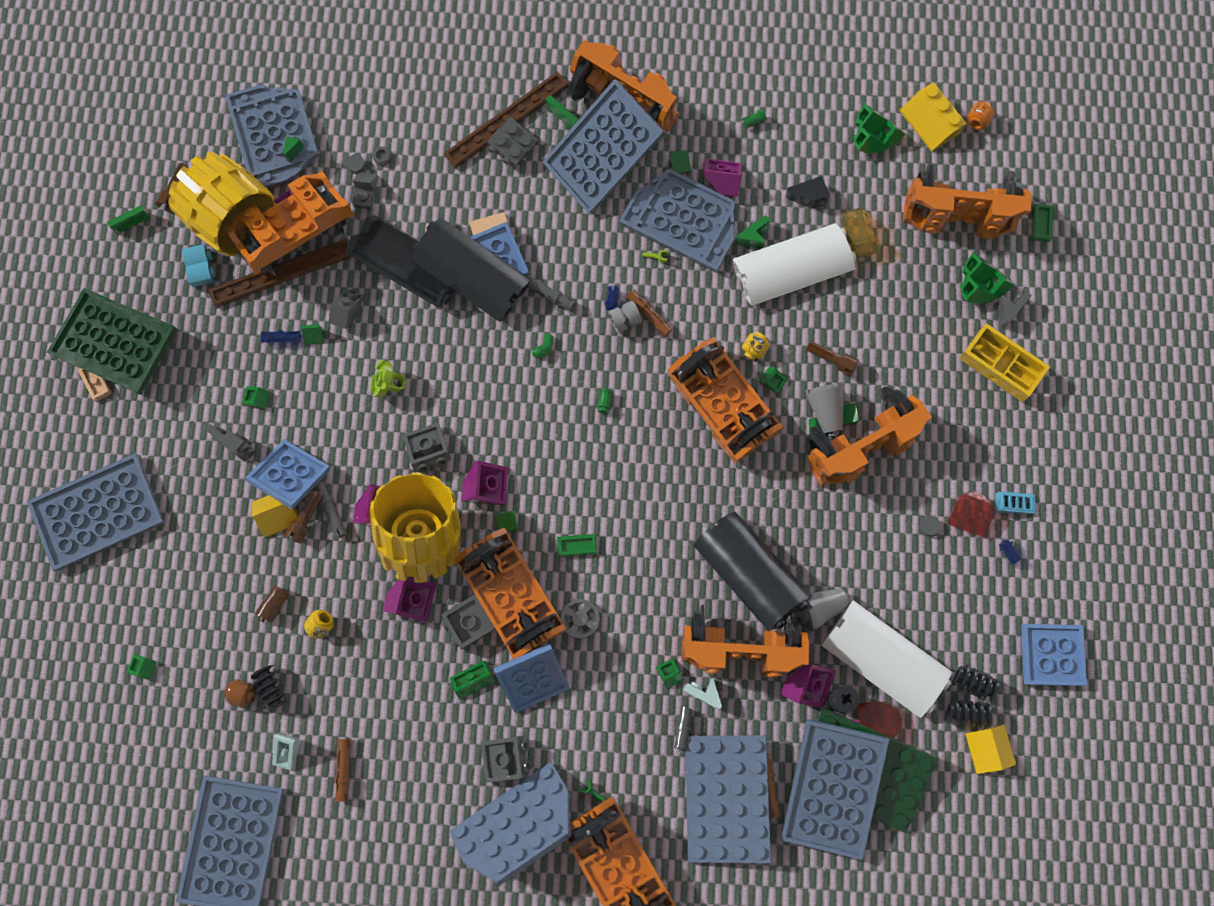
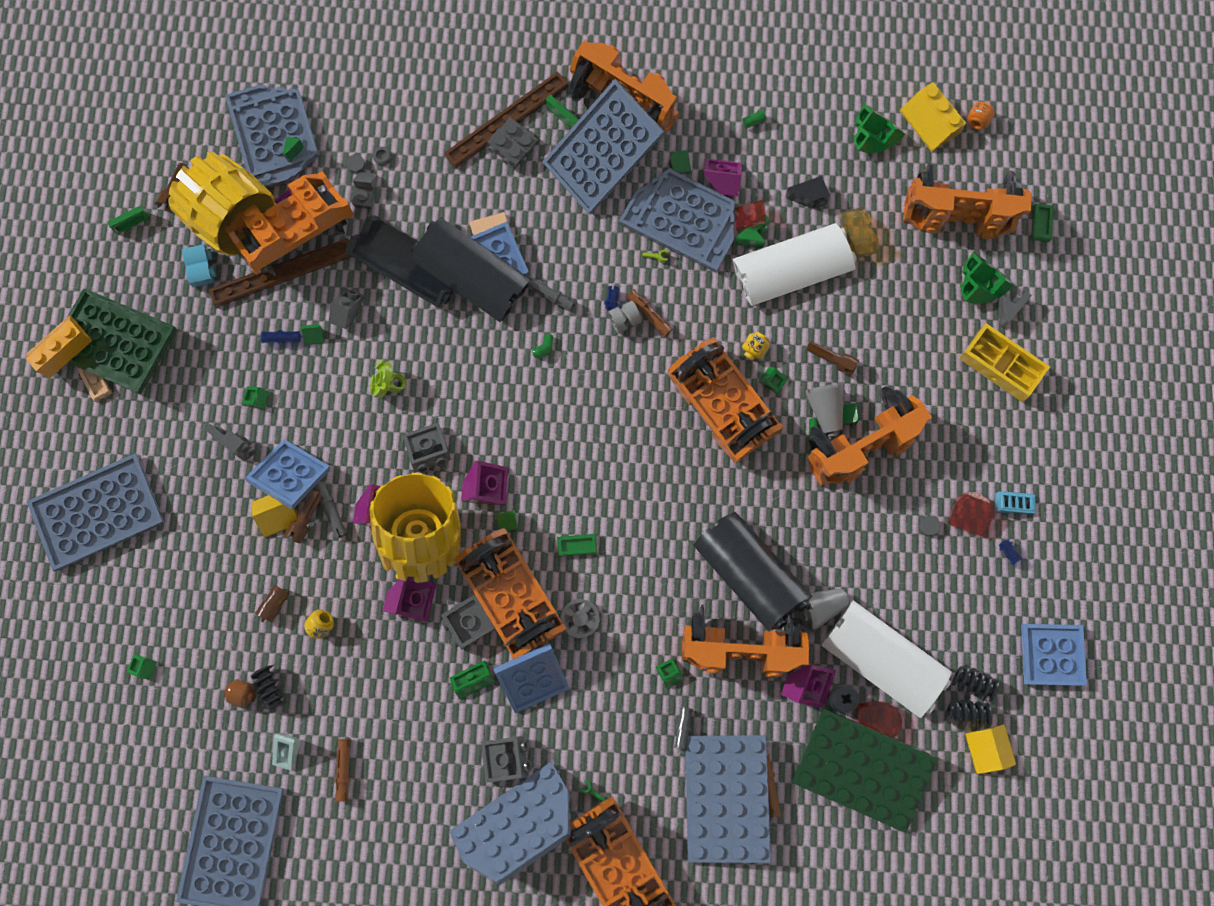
green pin [596,388,612,414] -> none
light aqua slope [683,678,722,710] -> none
sand blue plate [781,719,889,860] -> none
none -> light orange slope [26,315,92,379]
none -> clear red piece [734,200,766,231]

